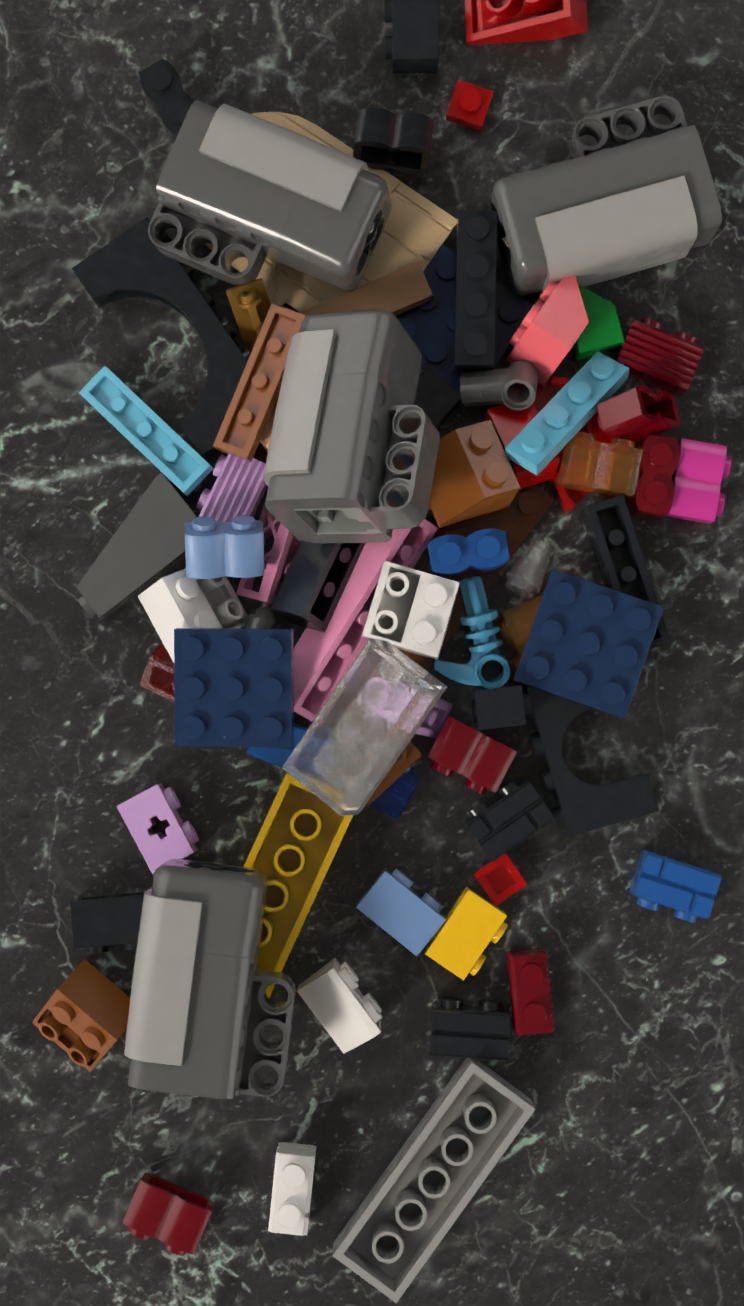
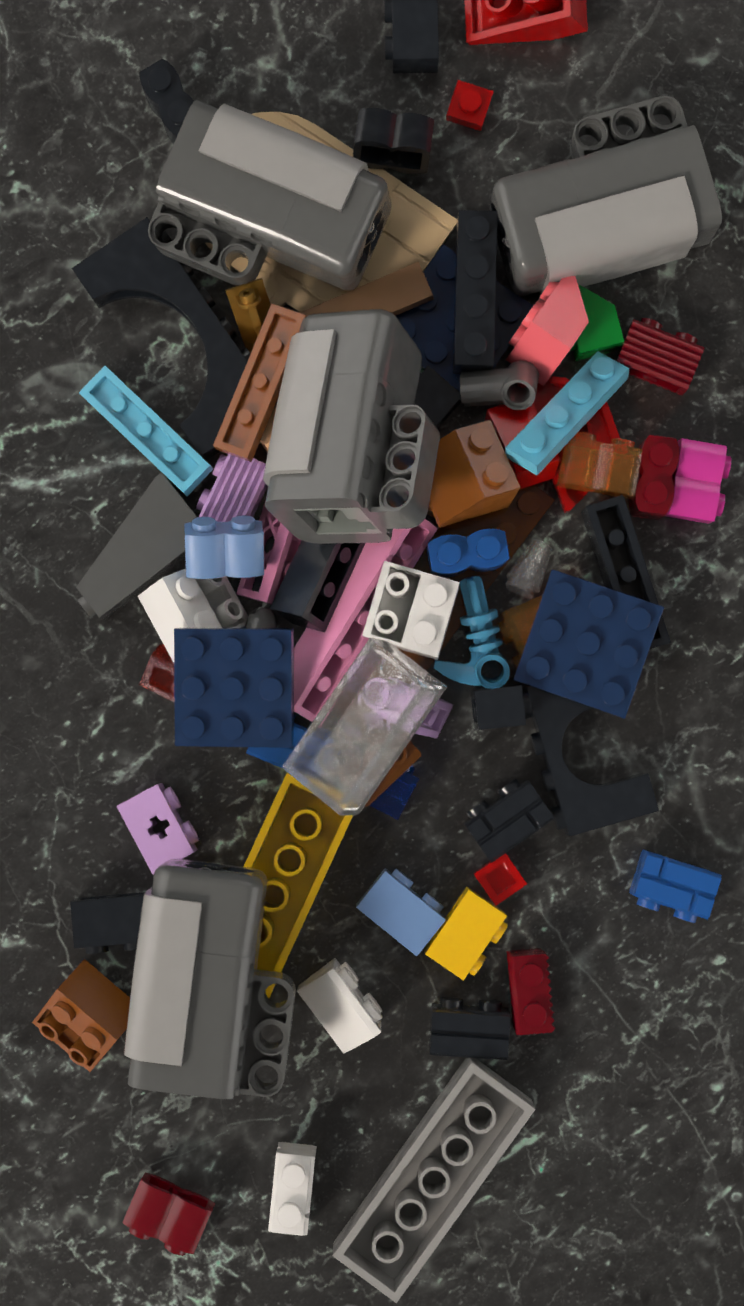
dark red brick [427,716,517,796] -> none
dark red brick [597,385,681,442] -> none

